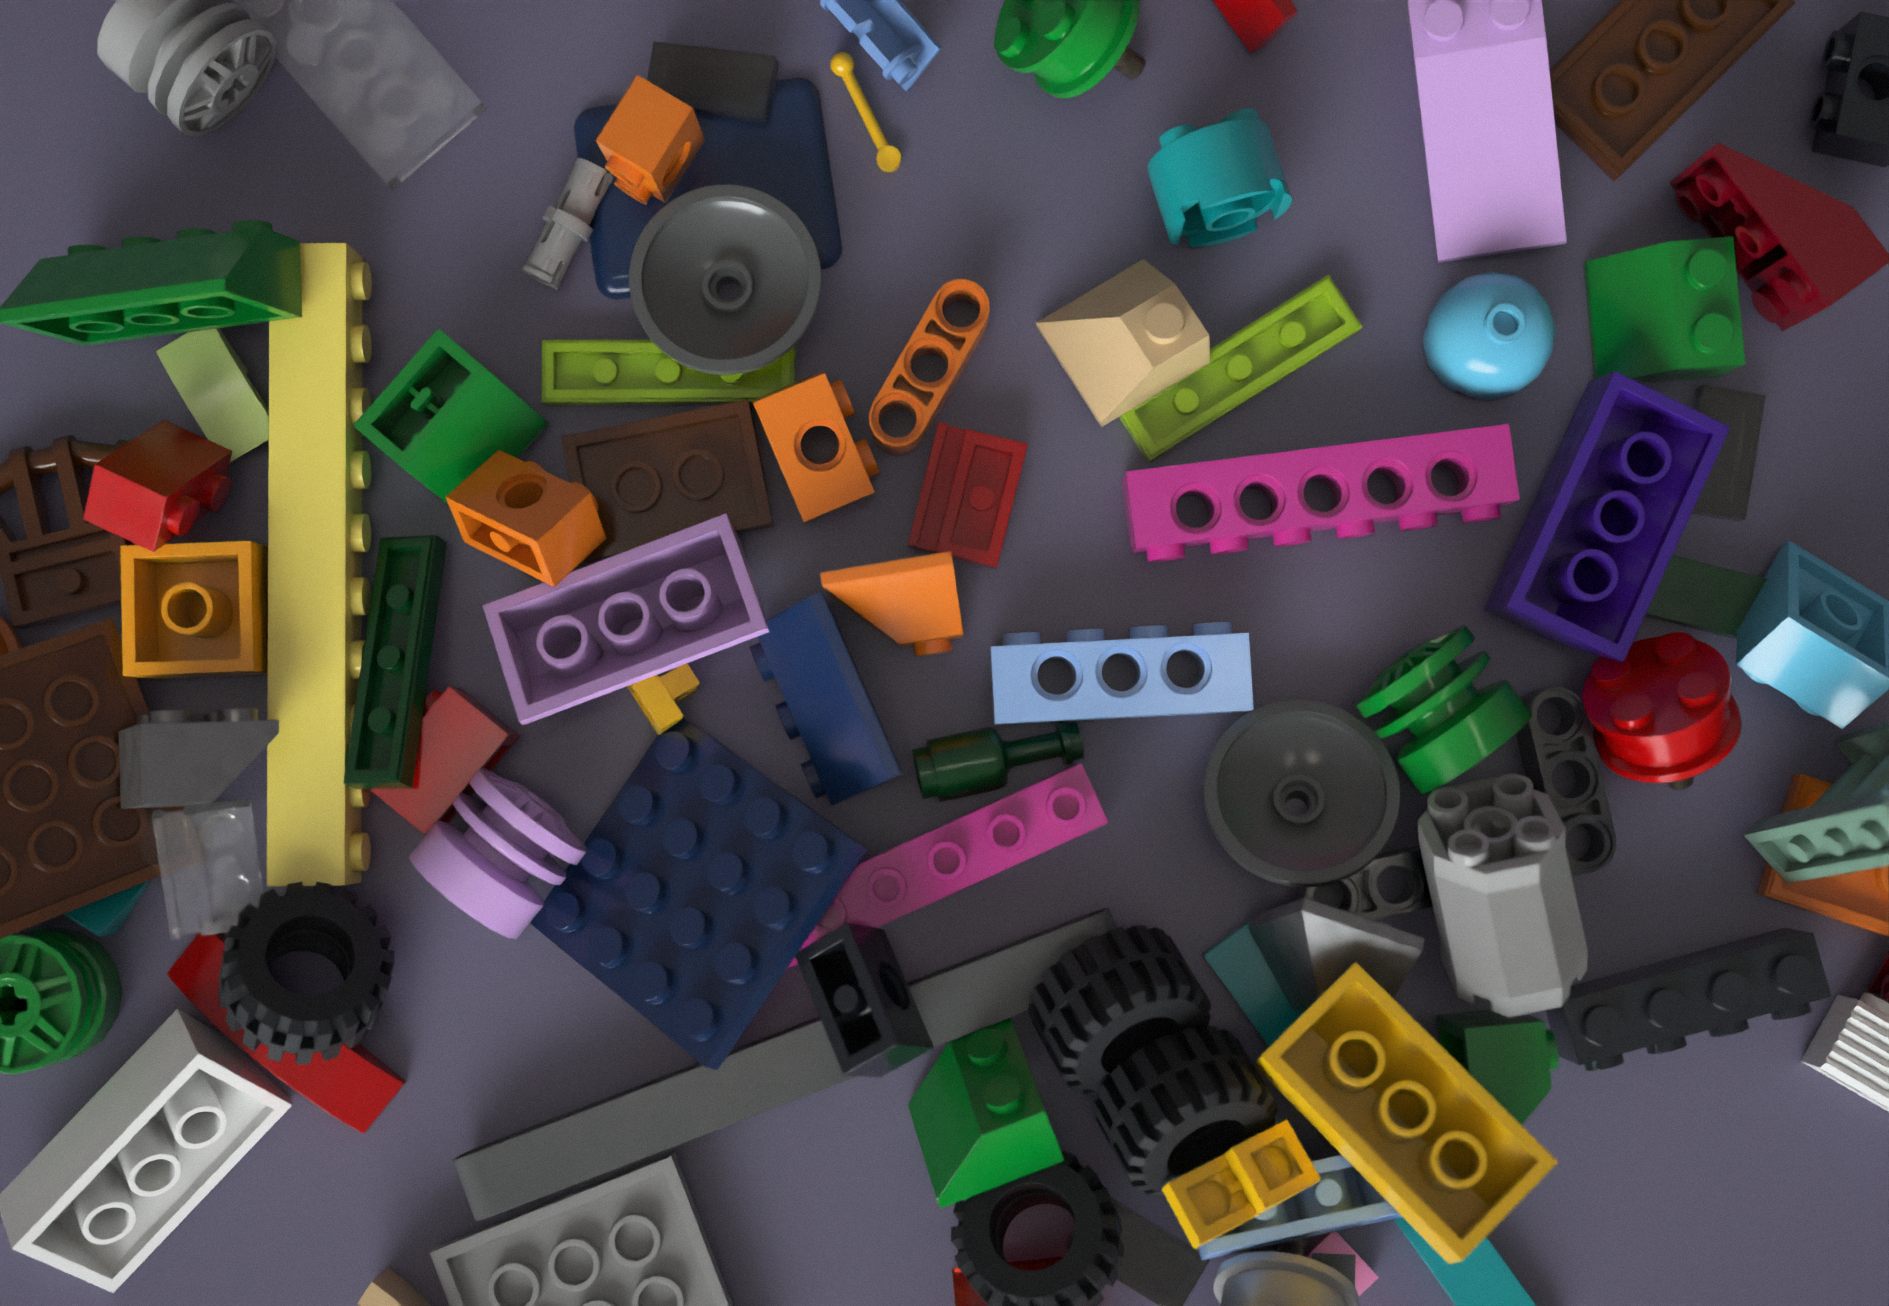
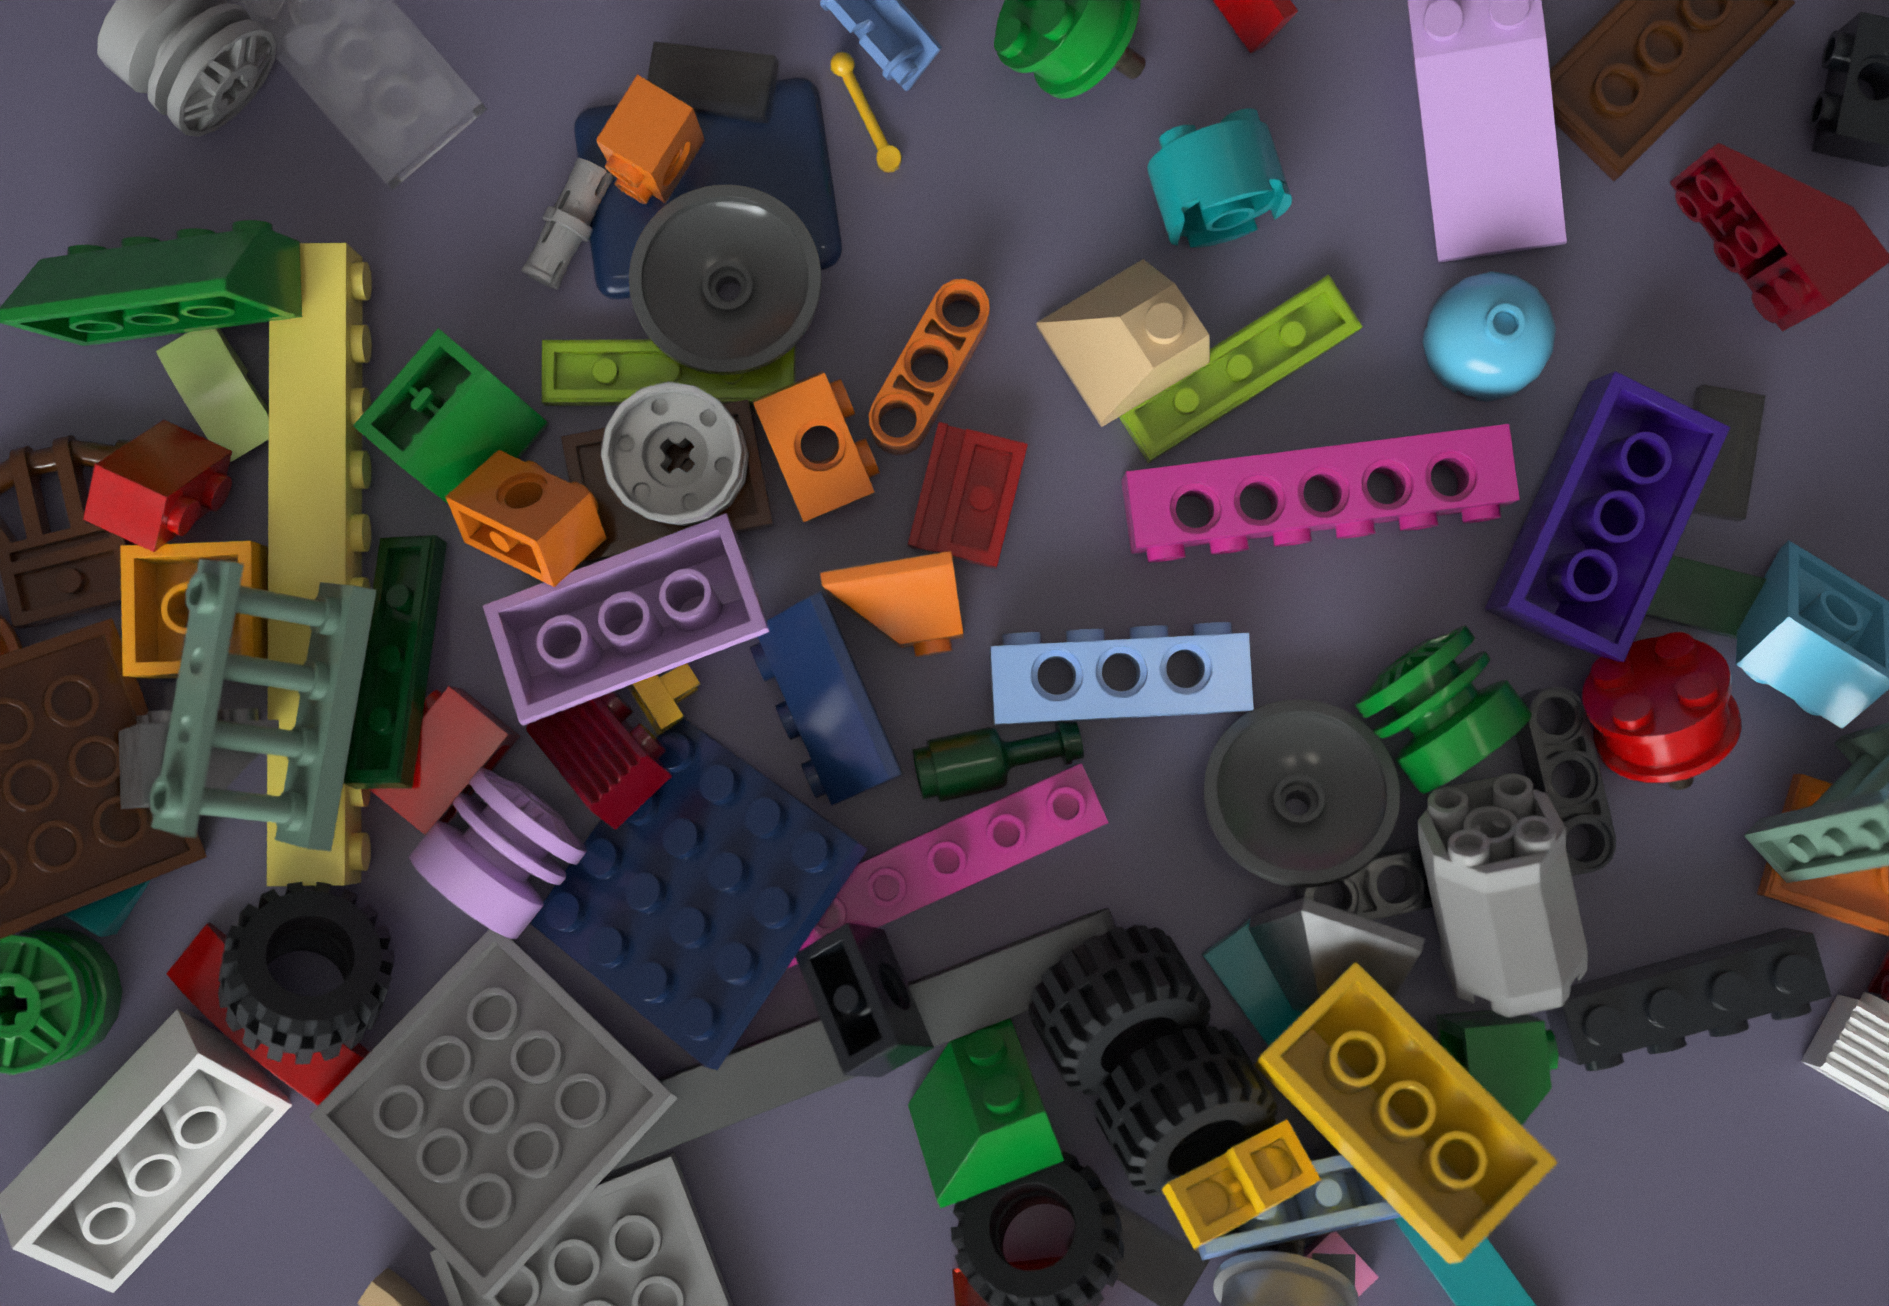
clear plate [152,798,264,940] -> none
green slope [1583,236,1746,383] -> none
none -> sand green fence [150,559,376,851]
none -> light grey plate [309,929,678,1300]
none -> dark red brick [526,691,672,830]
none -> light grey wheel [601,382,749,526]

